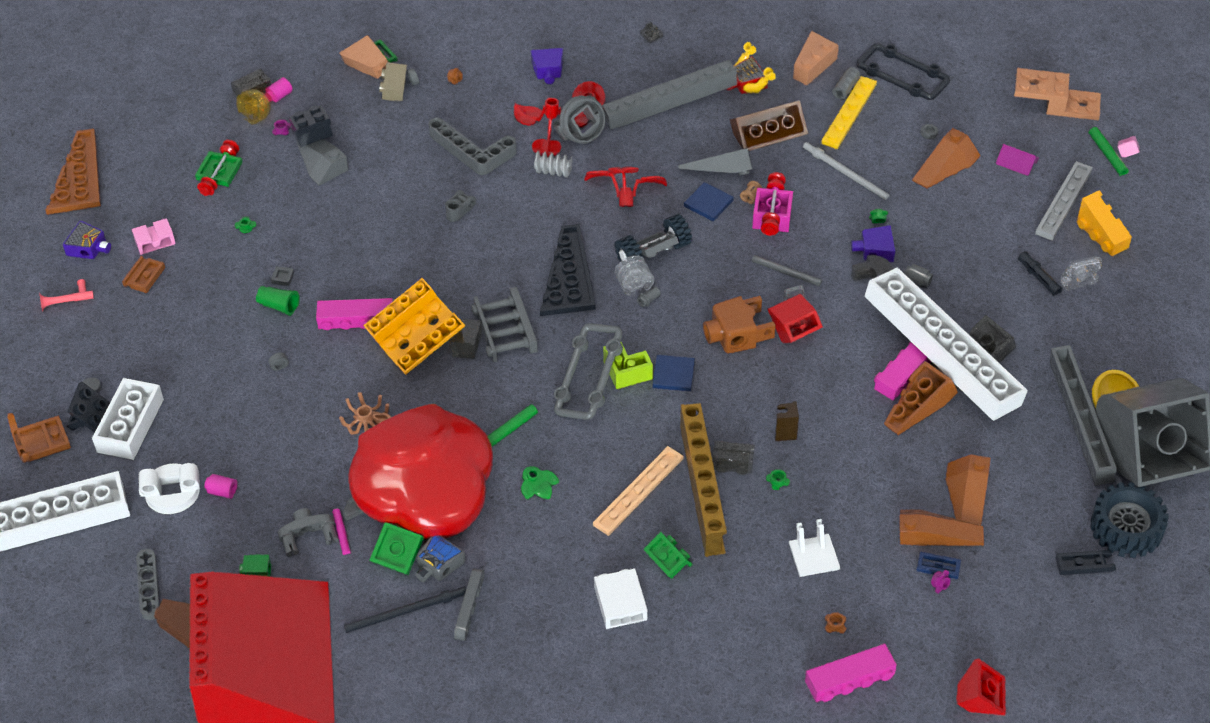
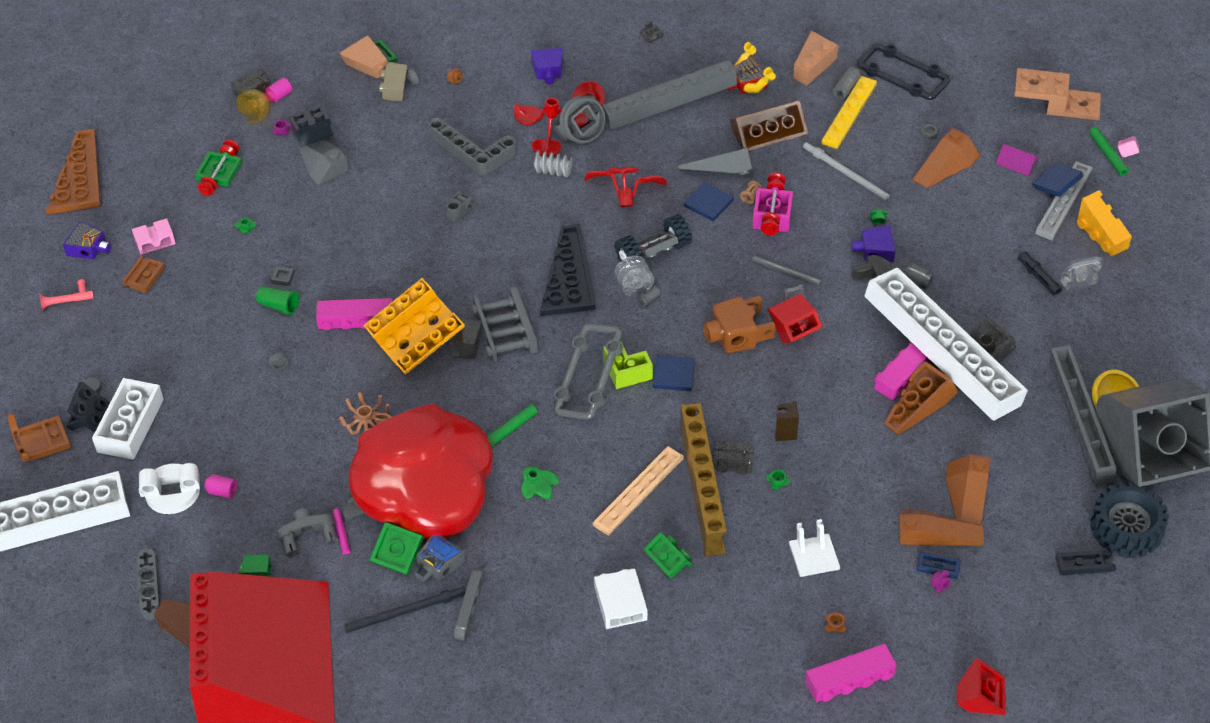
none -> dark blue tile [1032,163,1083,197]

